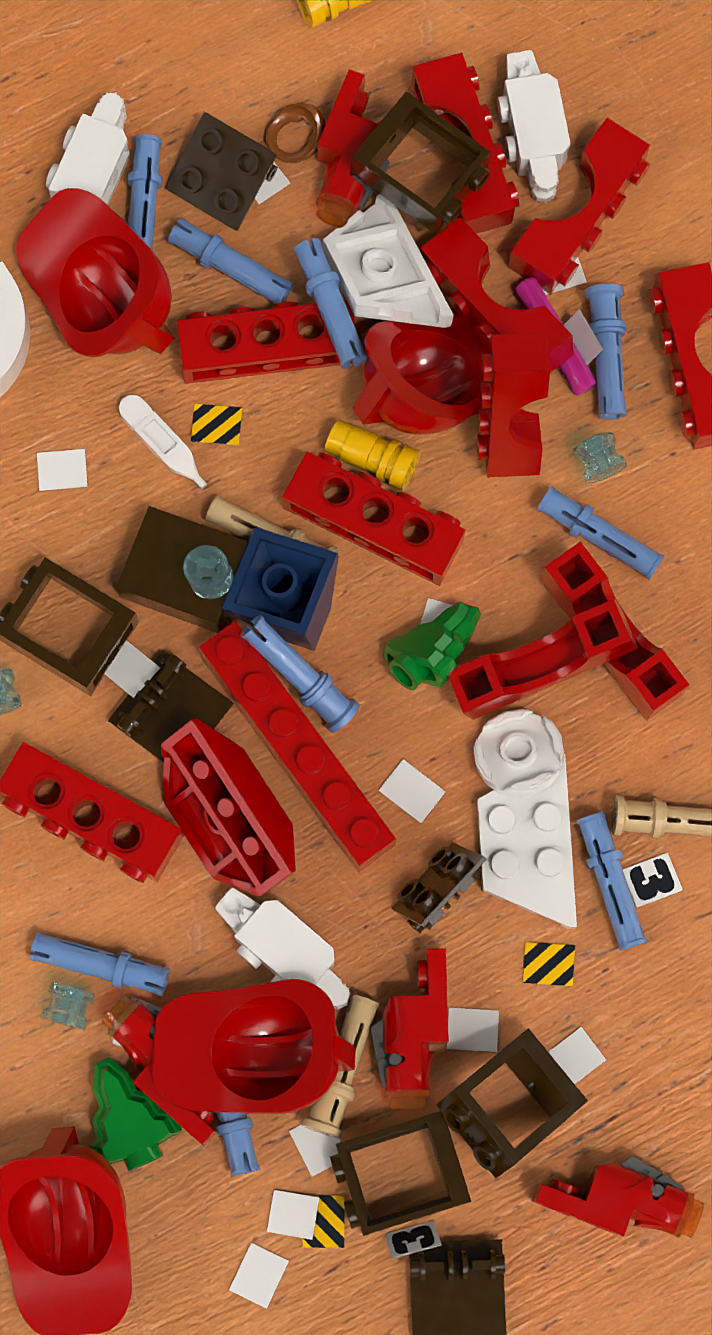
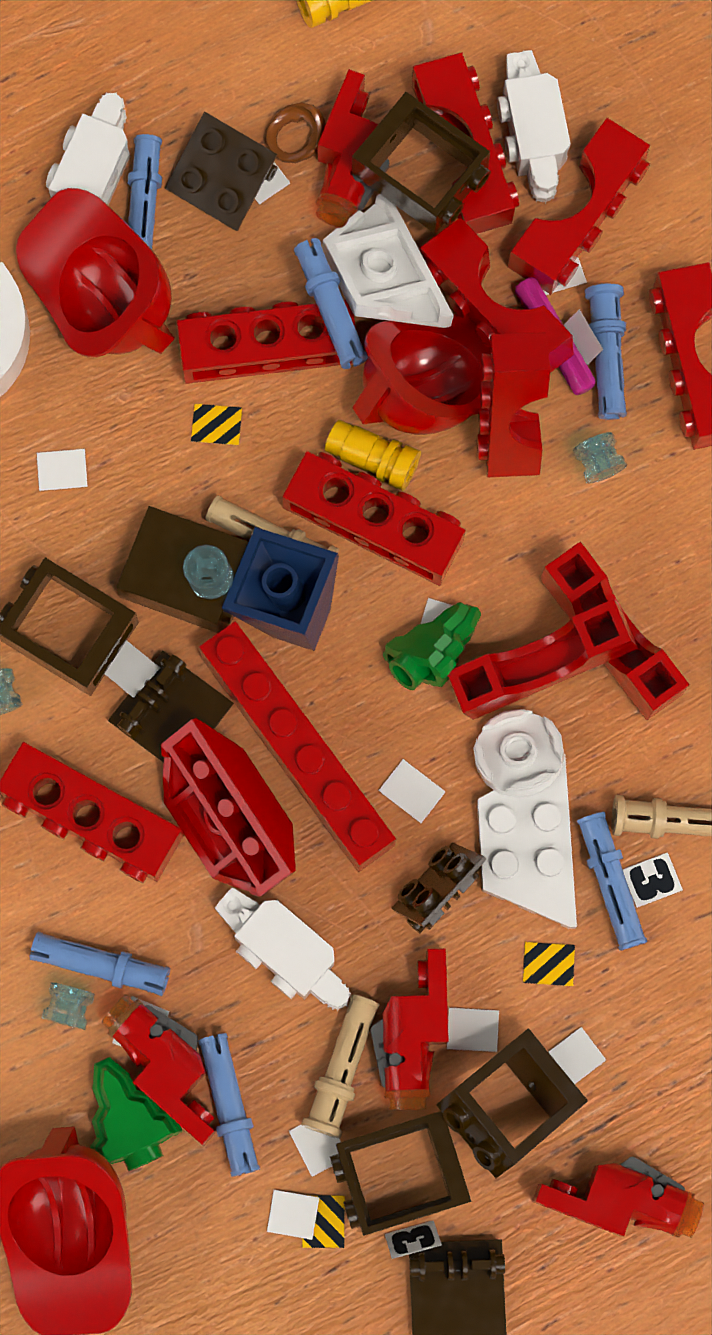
white piece [119,395,207,489] -> none
red piece [152,979,356,1114] -> none
medium blue pin [168,218,294,304] -> none
white sticker [229,1243,289,1309] -> none
medium blue pin [240,615,359,733] -> none
medium blue pin [537,486,664,580] -> none

